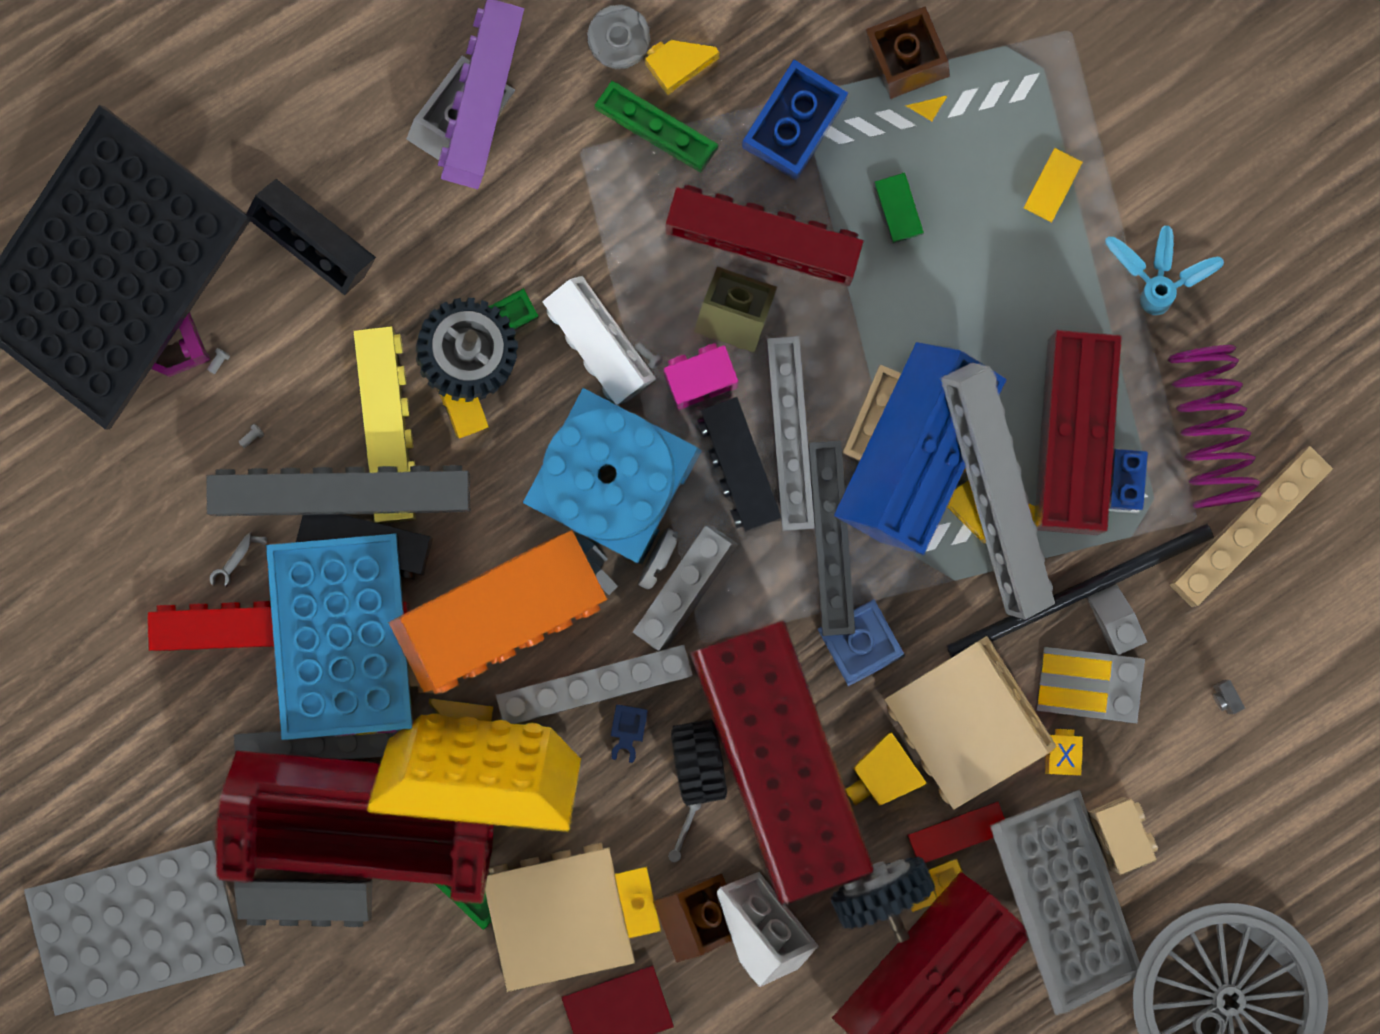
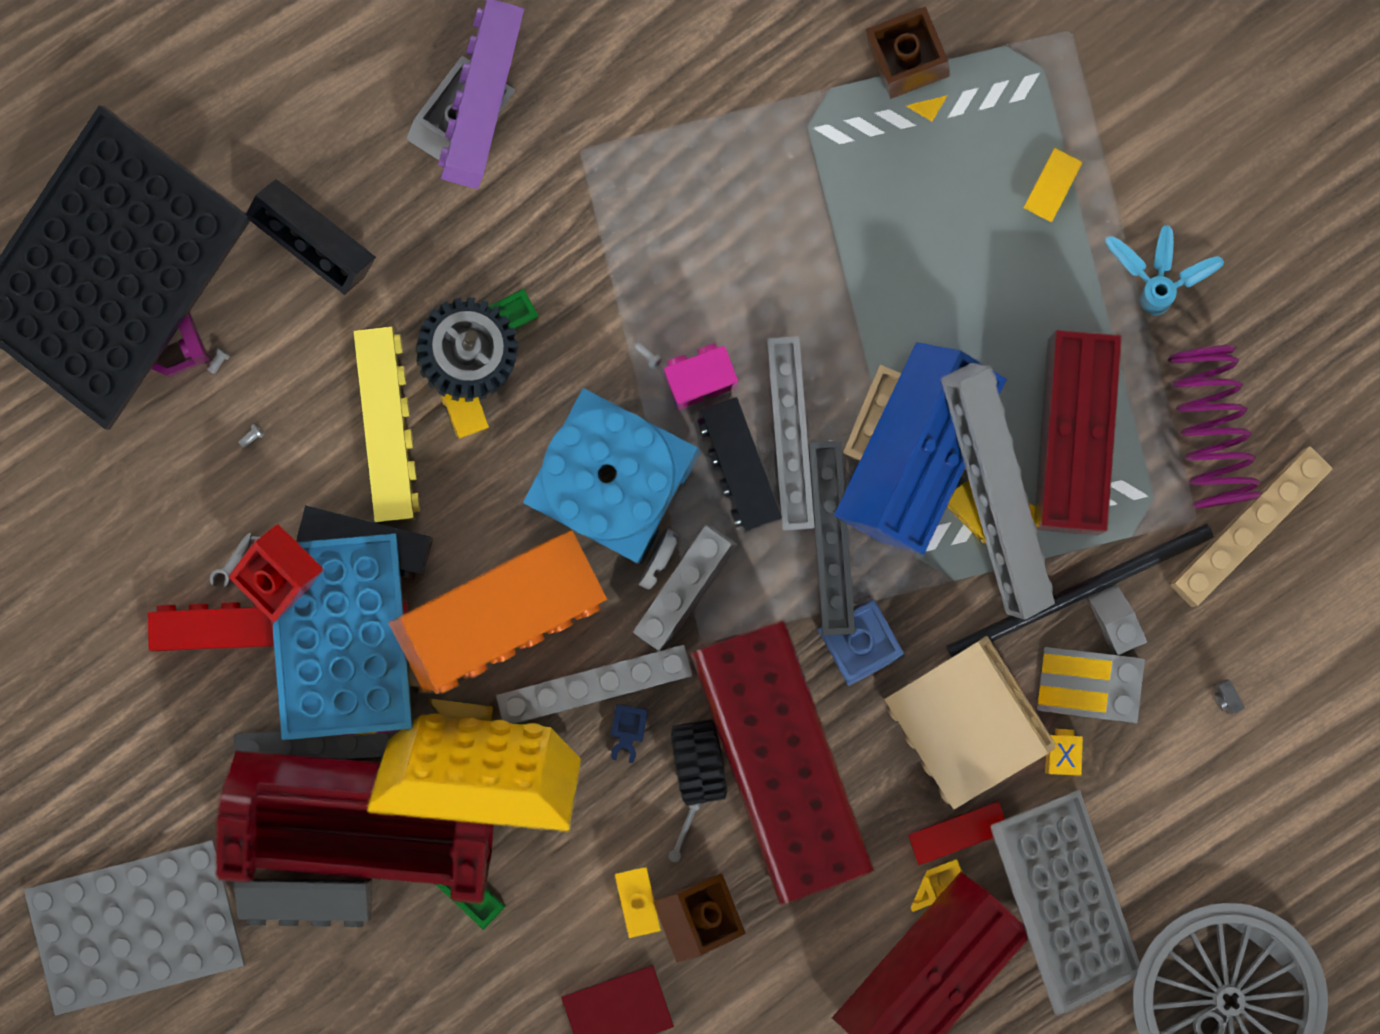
dark grey brick [207,465,470,516] -> none
tan panel [485,842,635,992] -> none
white brick [542,276,656,405] -> none
light grey slope [577,534,618,595] -> none
light grey tile [587,5,650,69] -> none
green tile [594,81,719,173] -> none
yellow slope [645,40,719,95] -> none
dark red brick [665,185,864,287] -> none
olive slope [694,266,777,353] -> none
white slope [717,872,818,987] -> none
blue brick [742,60,848,181] -> none
black wheel [830,857,935,943] -> none
yellow torso [845,732,926,806] -> none
green tile [874,172,924,244] -> none
tan brick [1087,797,1158,875] -> none
blue hips [1109,449,1148,514] -> none
none -> red slope [228,524,324,623]

